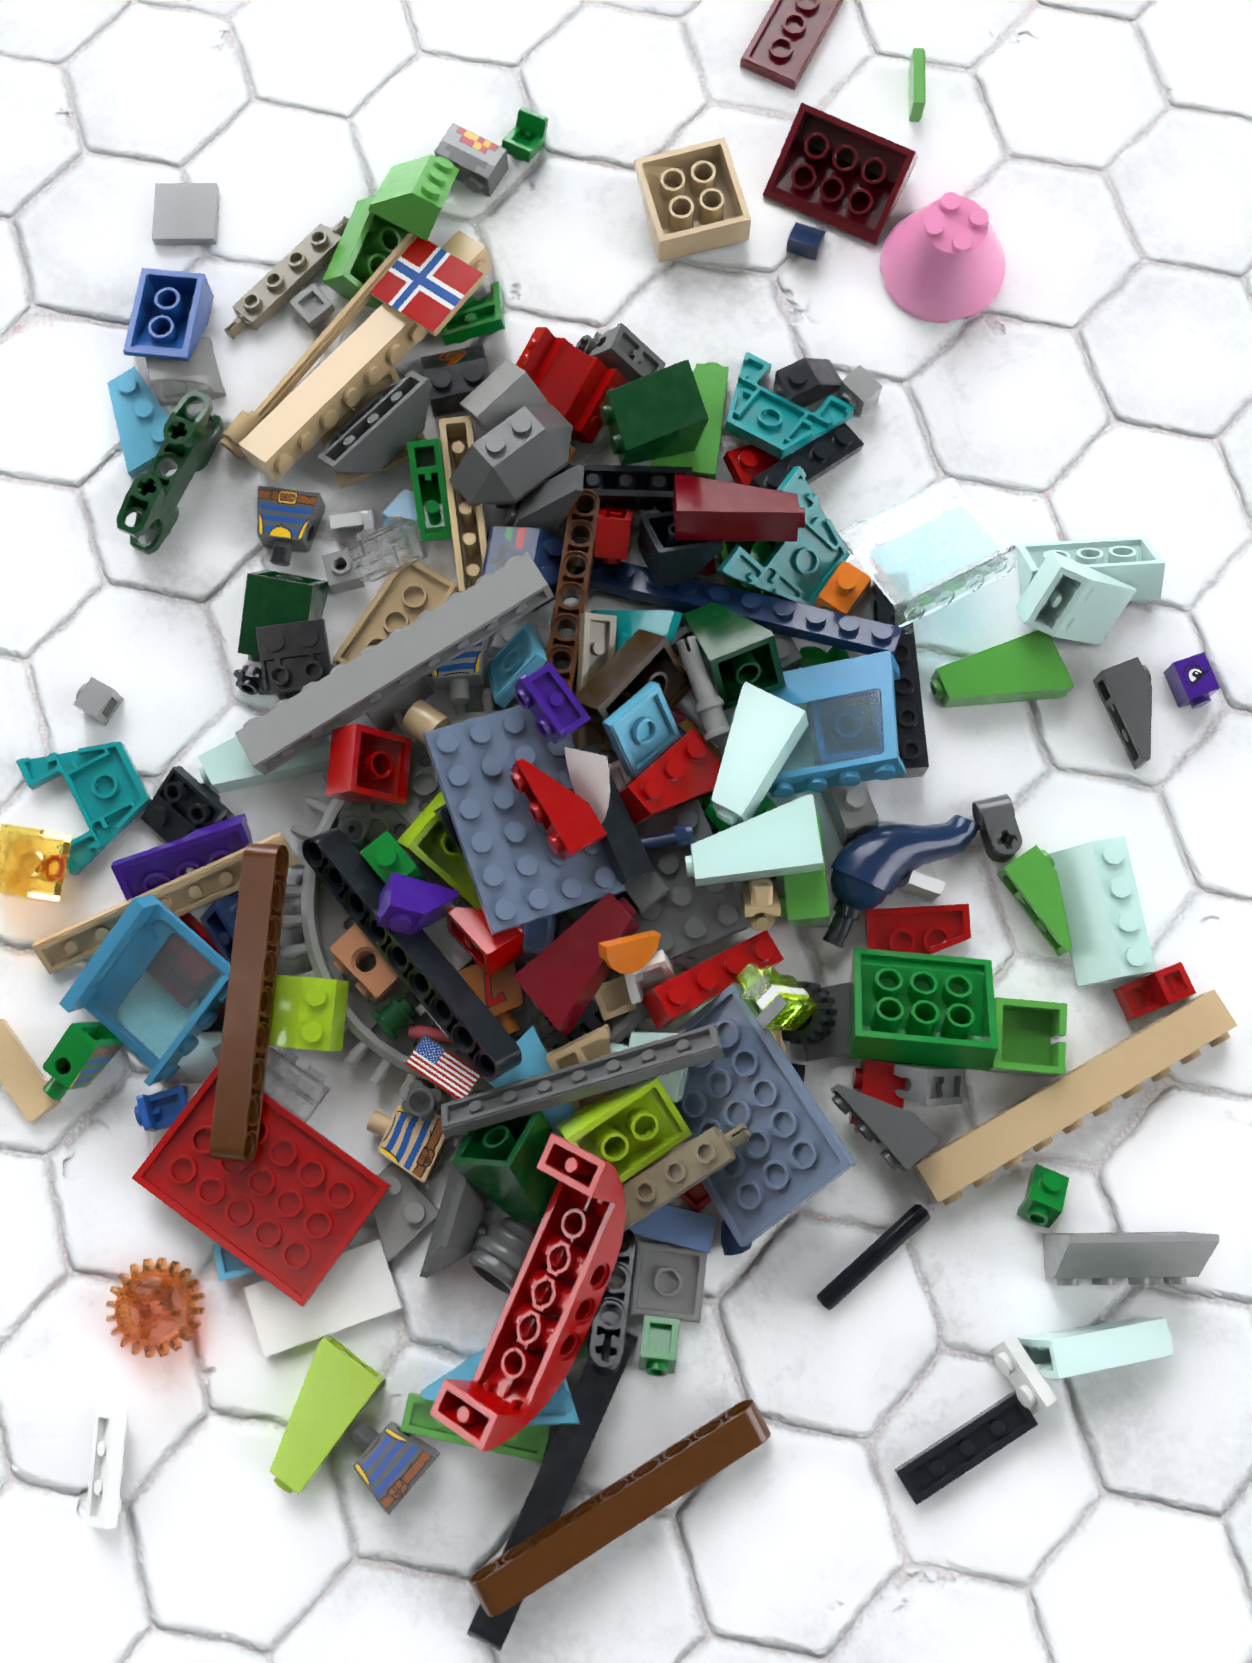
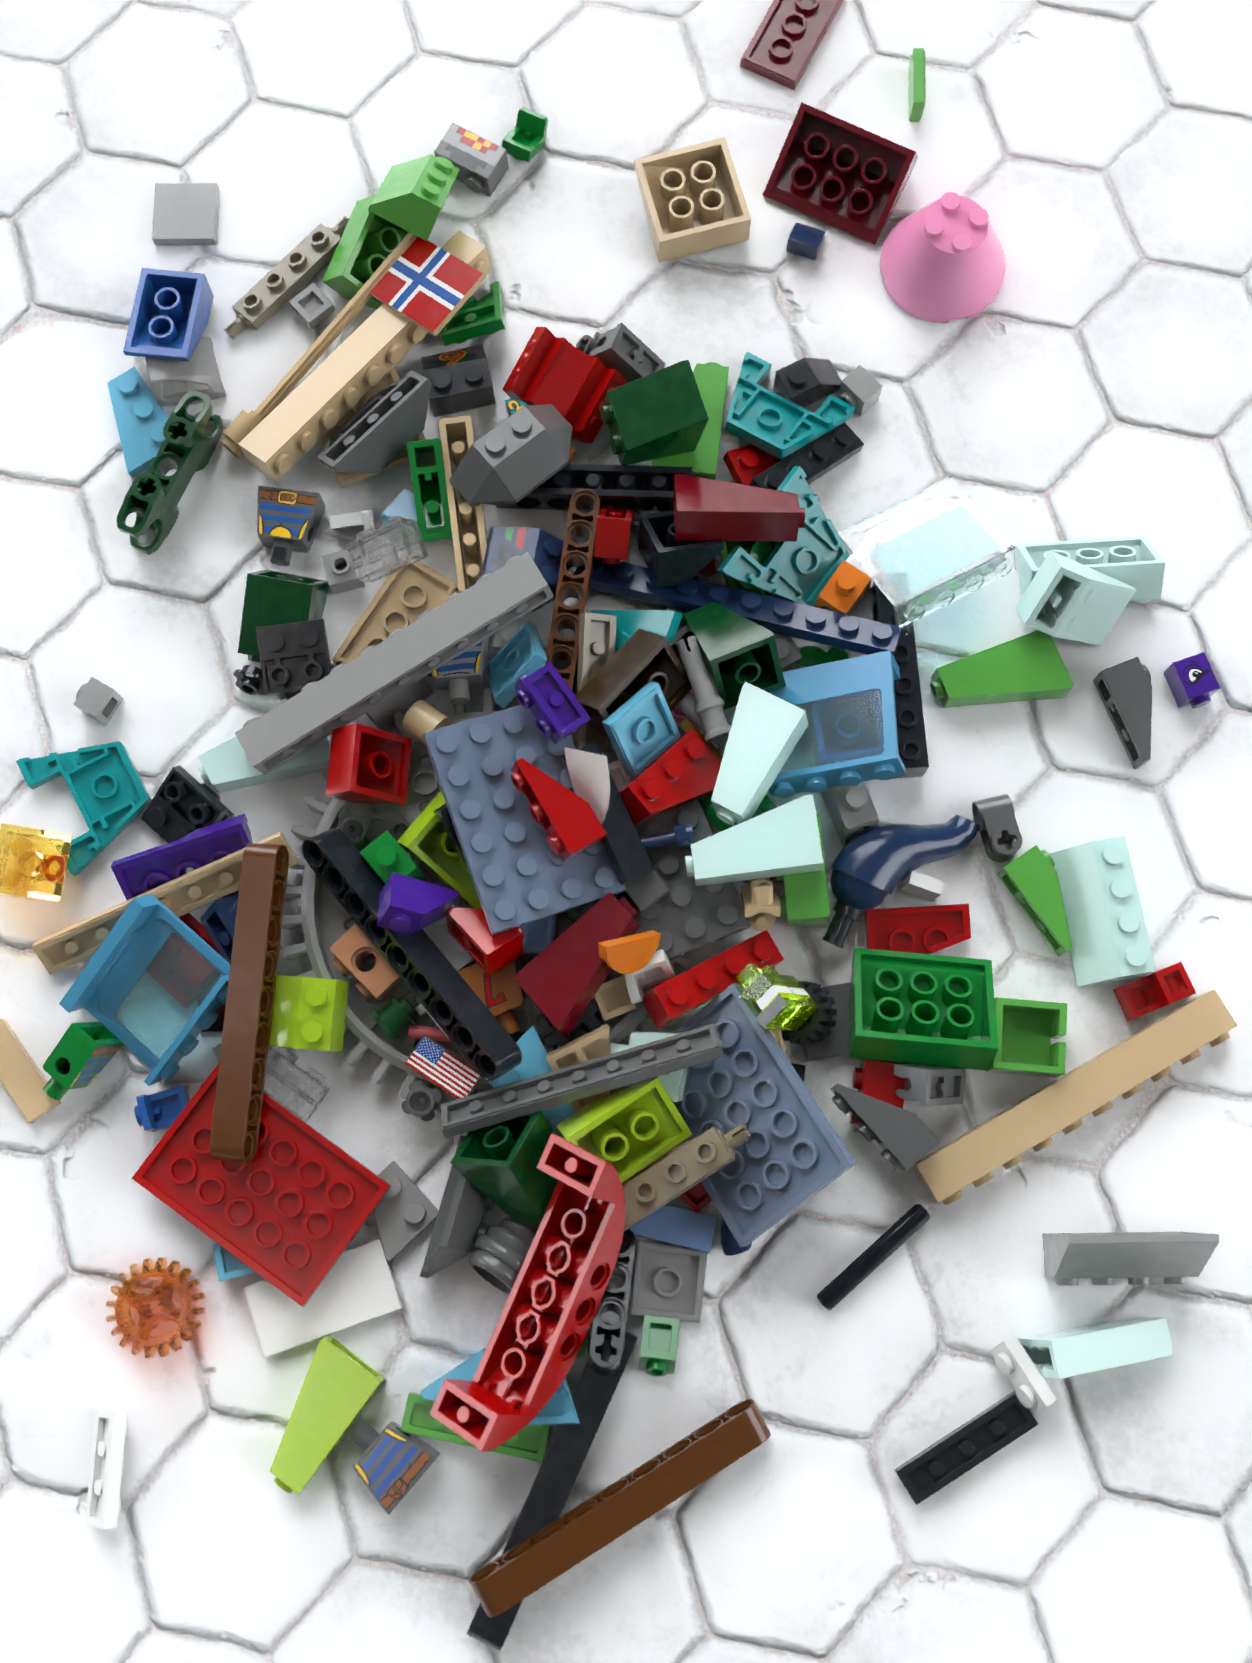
torso [366,1105,449,1183] -> none
light grey slope [460,359,550,433] -> none
dark grey slope [504,464,584,535] -> none
green bracket [1017,1164,1069,1228] -> none

